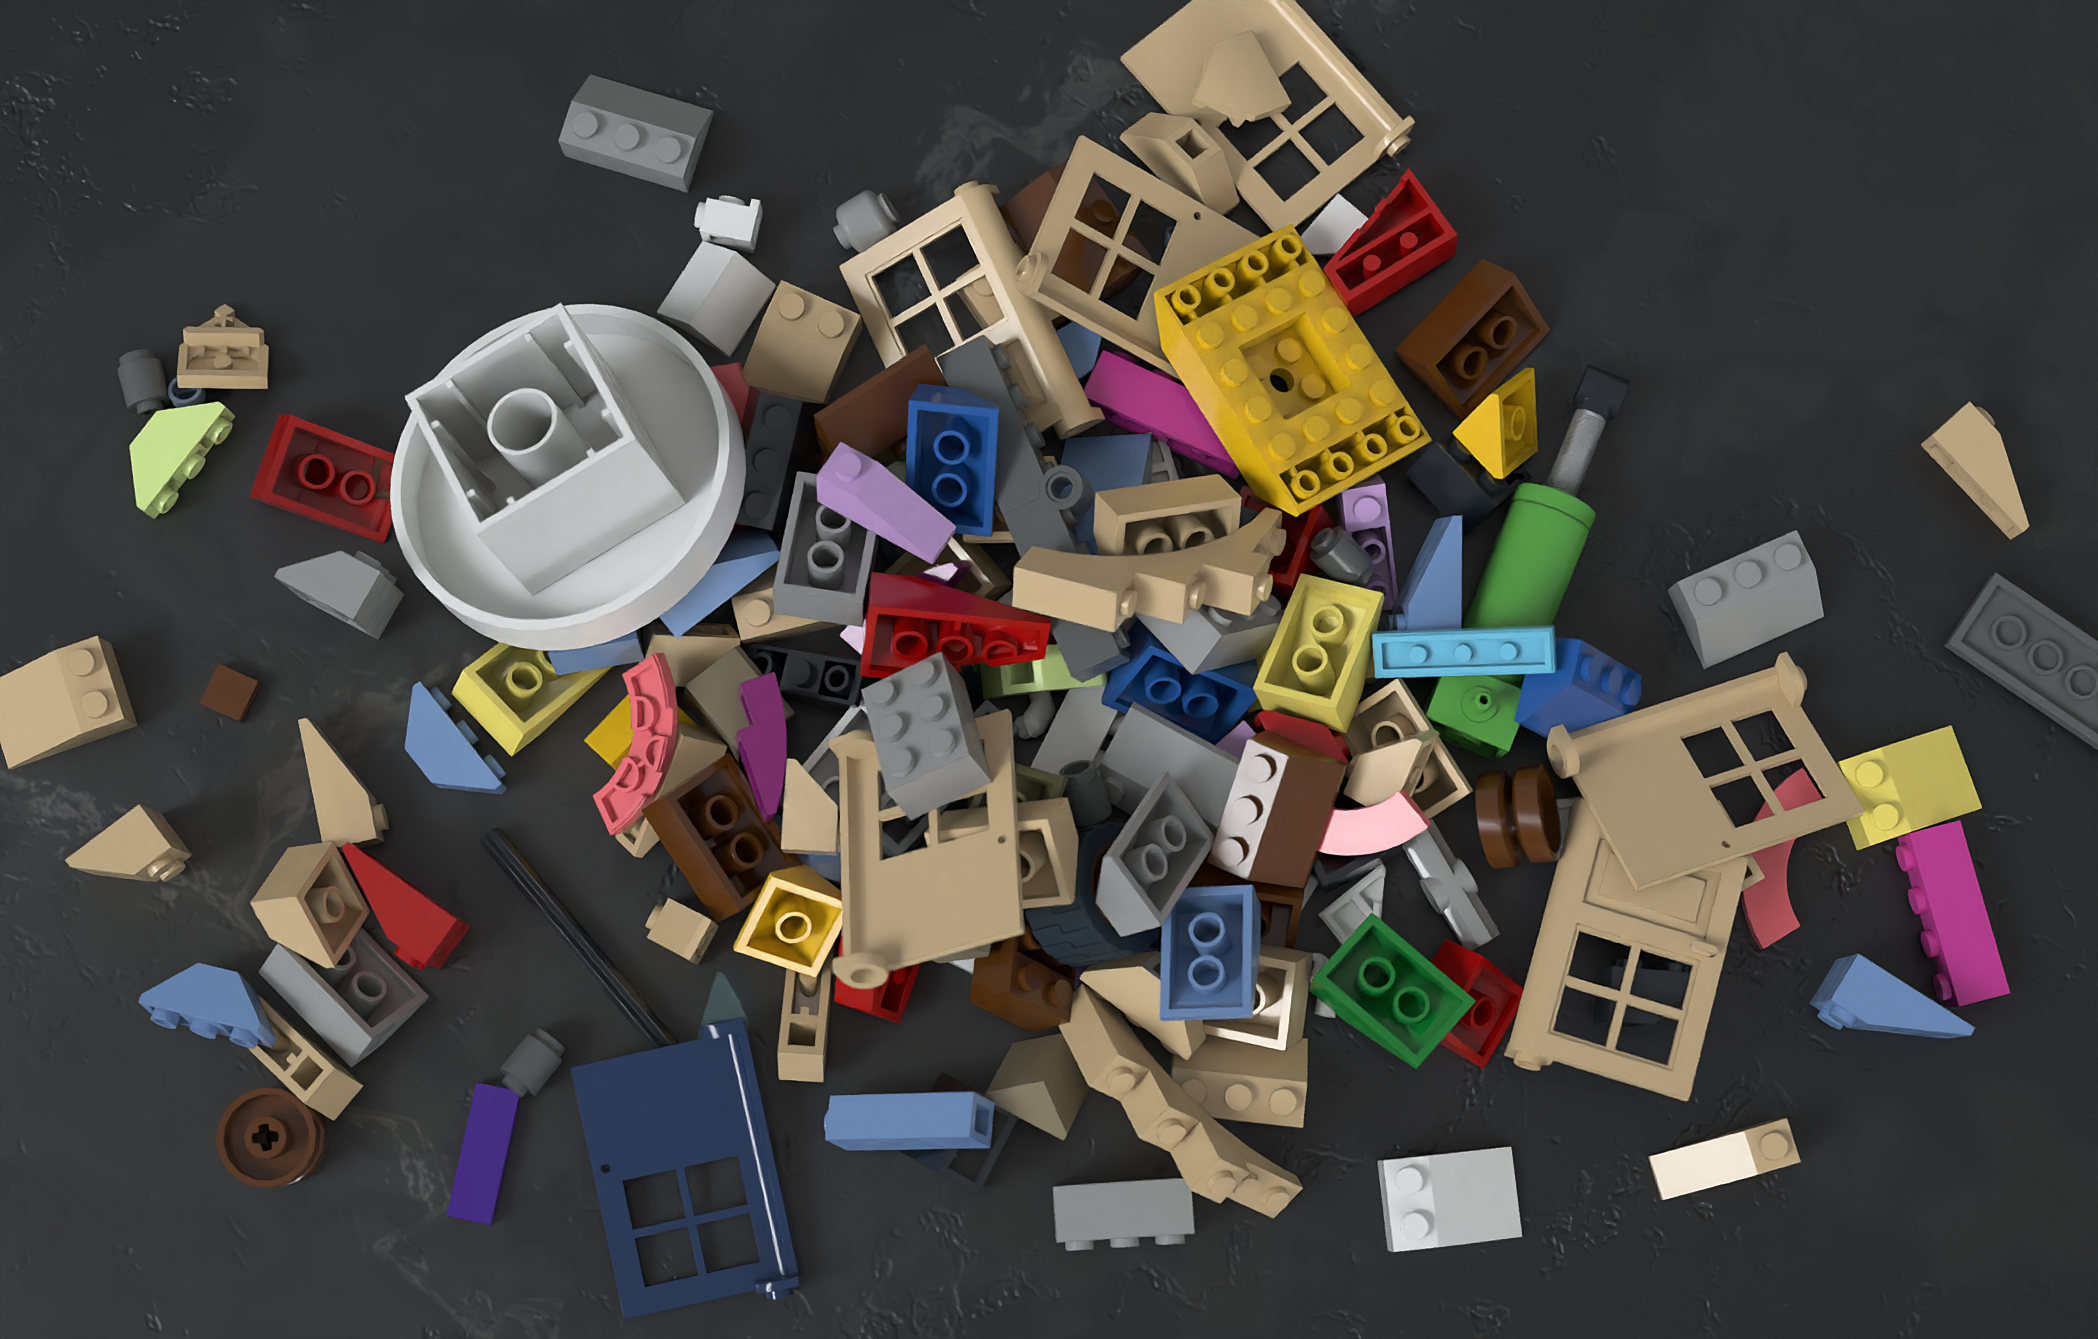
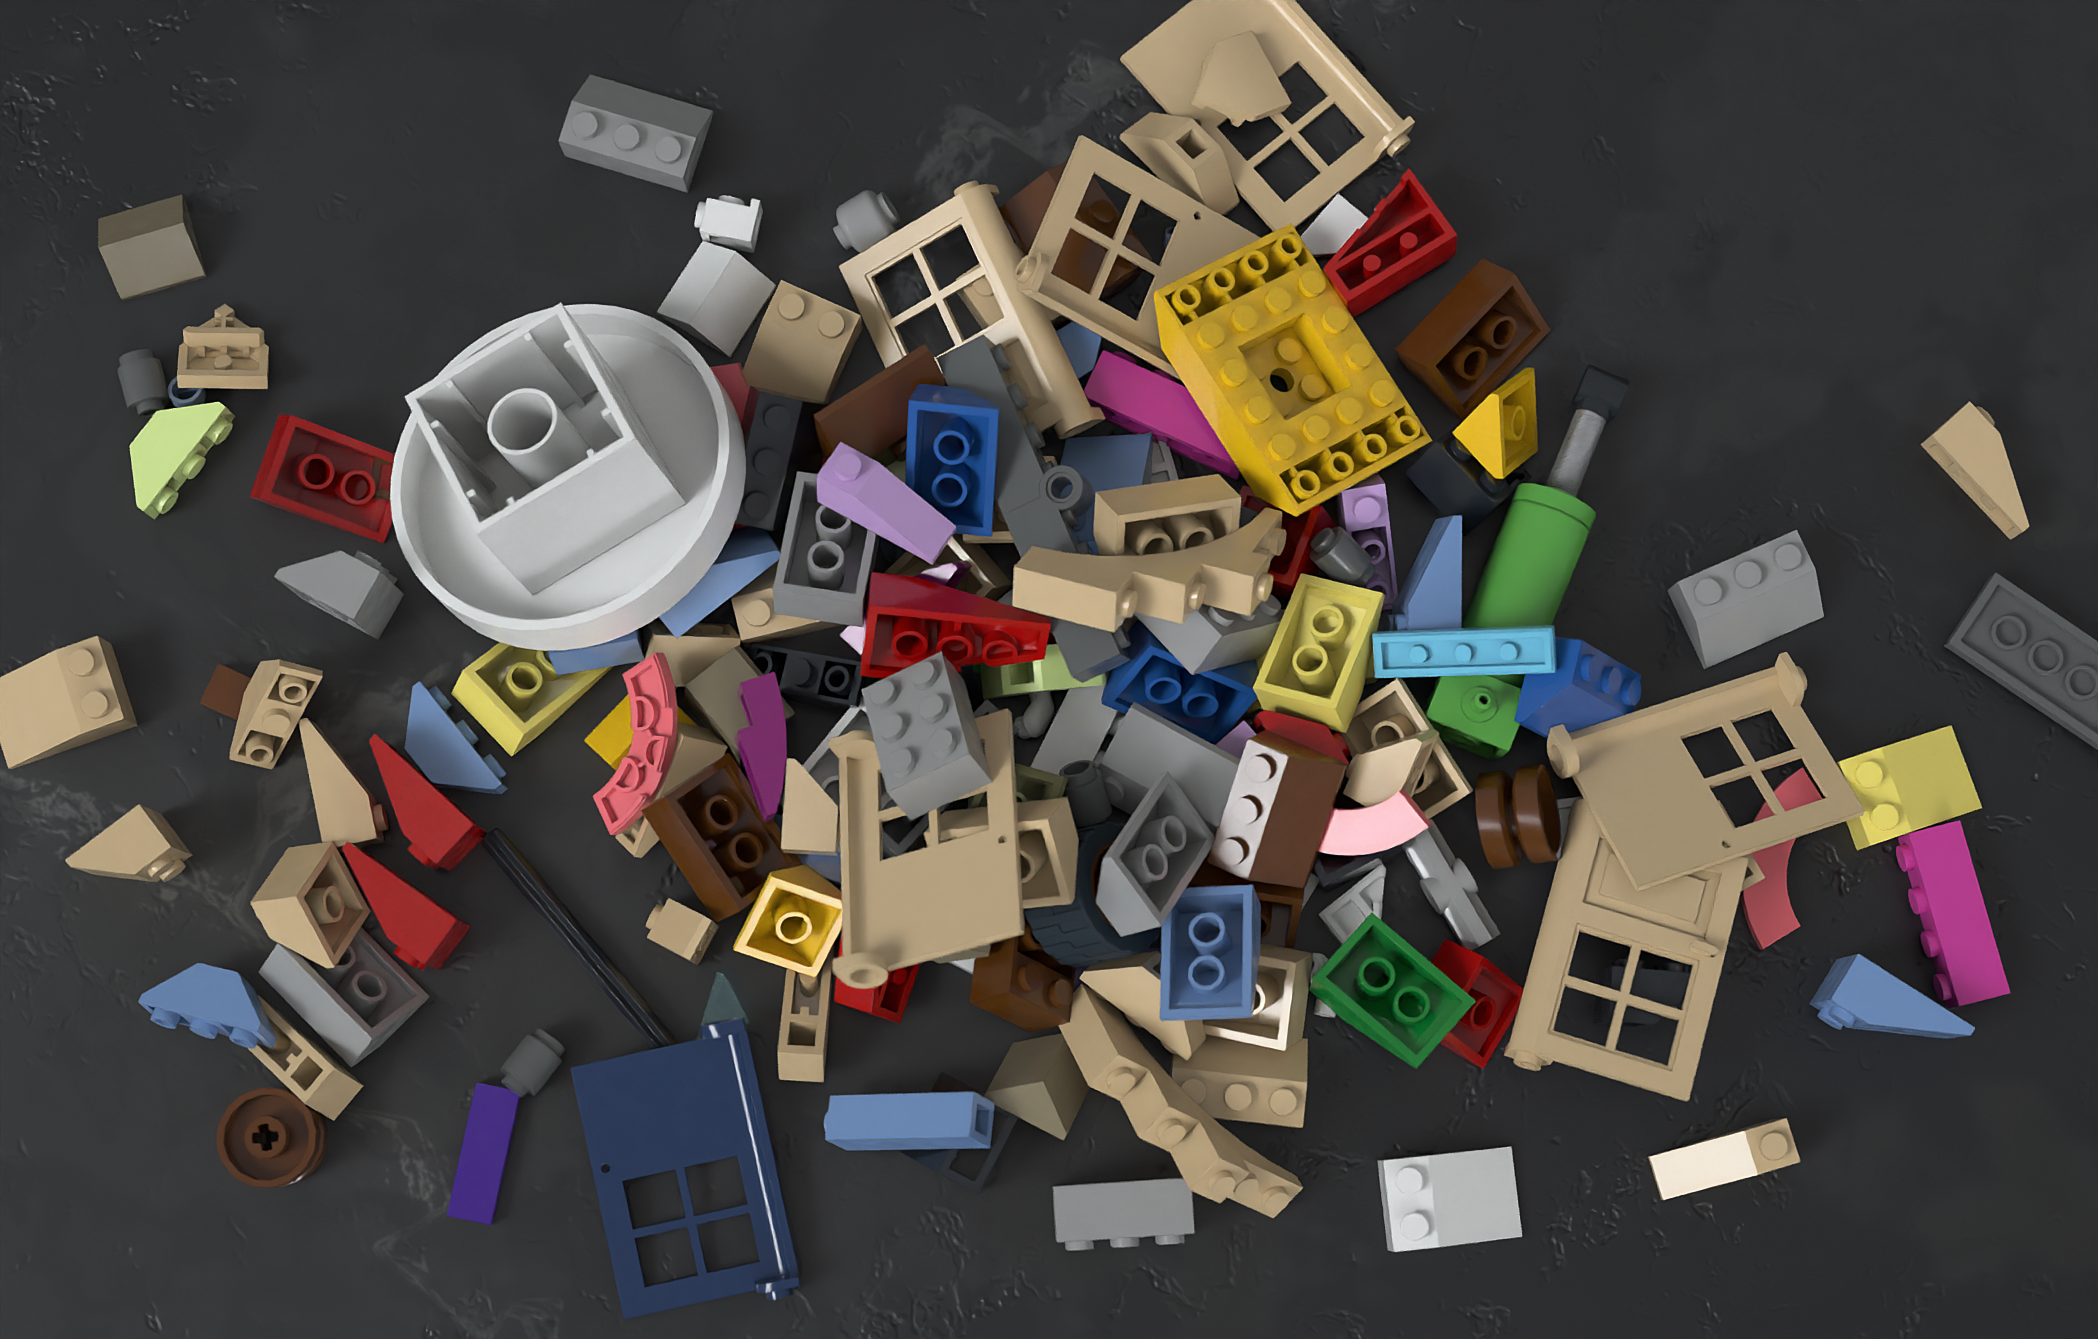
none -> dark tan slope [98,194,207,301]
none -> tan slope [230,660,323,770]
none -> red slope [369,734,487,872]

